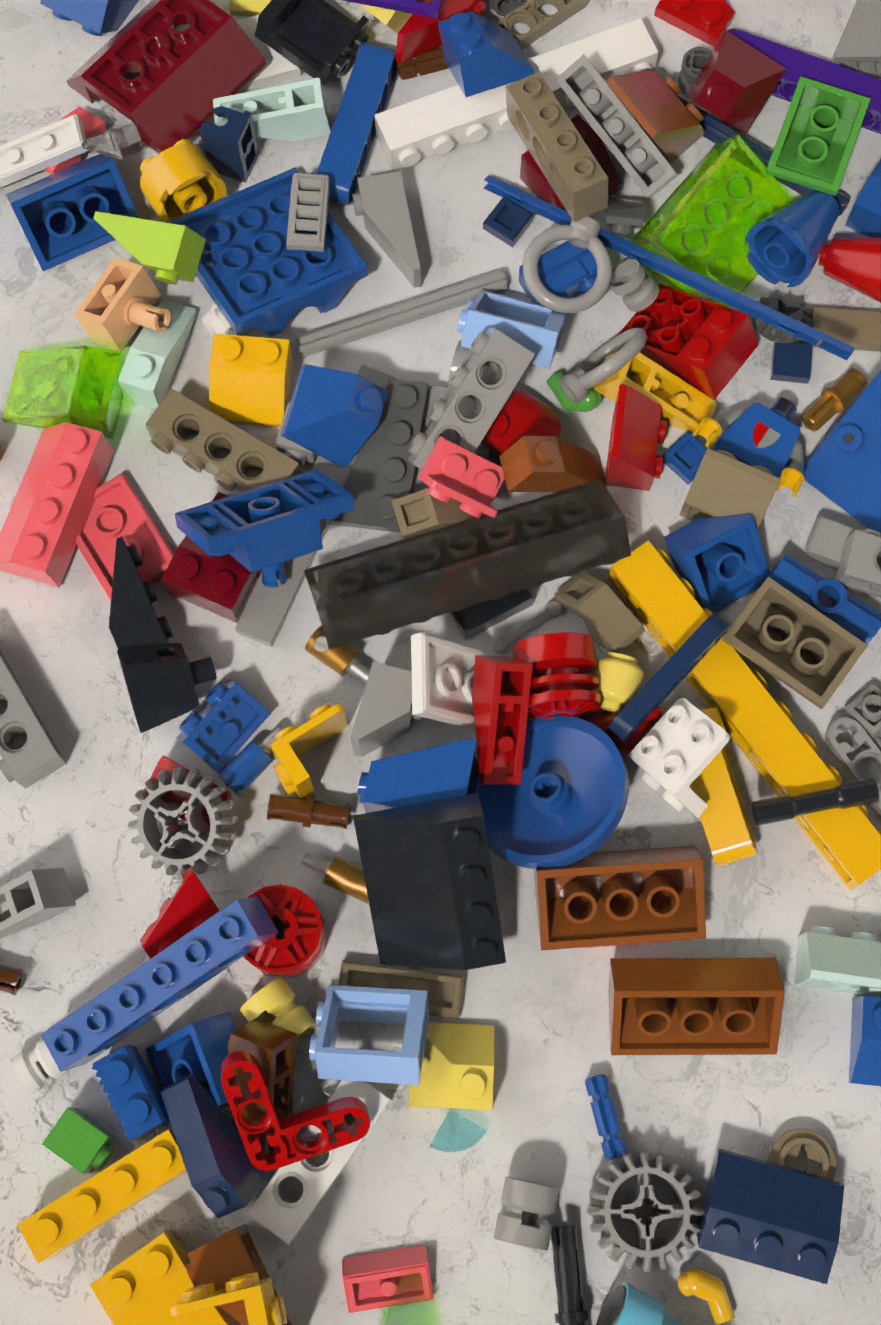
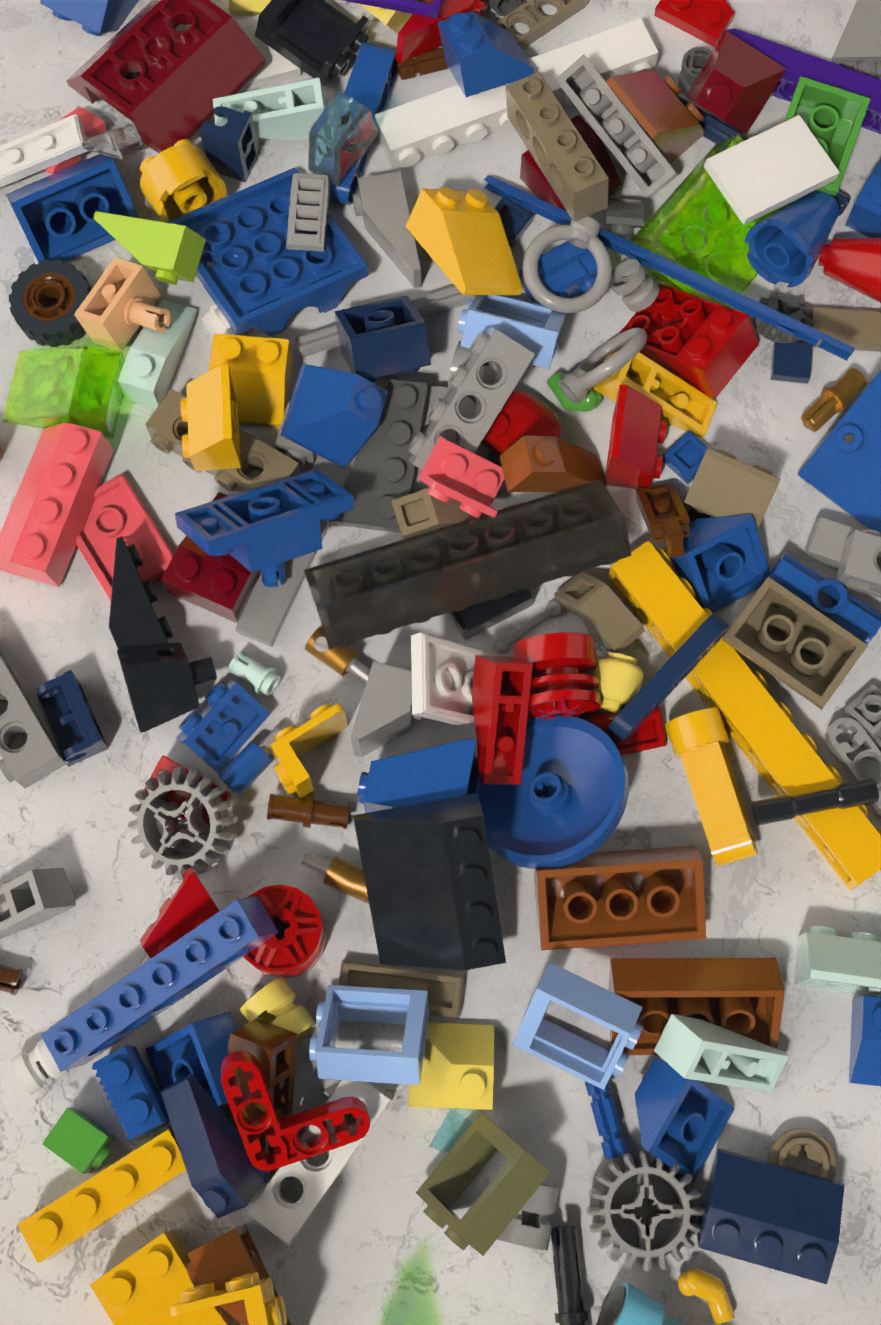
coral slope [342,1245,434,1313] -> none
white bracket [627,698,730,818] -> none
torso [692,397,804,497] -> none
none -> black wheel [9,259,92,347]
none -> dark blue hinge [36,670,109,767]
none -> yellow slope [180,364,241,471]
none -> light aqua pin [228,650,281,696]
none -> clear light blue torso [308,93,378,187]
none -> dark blue brick [334,295,431,382]
none -> yellow slope [405,187,523,295]
none -> olive window [416,1112,550,1256]
none -> light blue window [512,962,643,1090]
none -> blue slope [635,1057,735,1183]
none -> reddish brown hinge [636,483,690,558]
none -> light aqua slope [654,1014,789,1092]
none -> white tile [704,115,840,225]

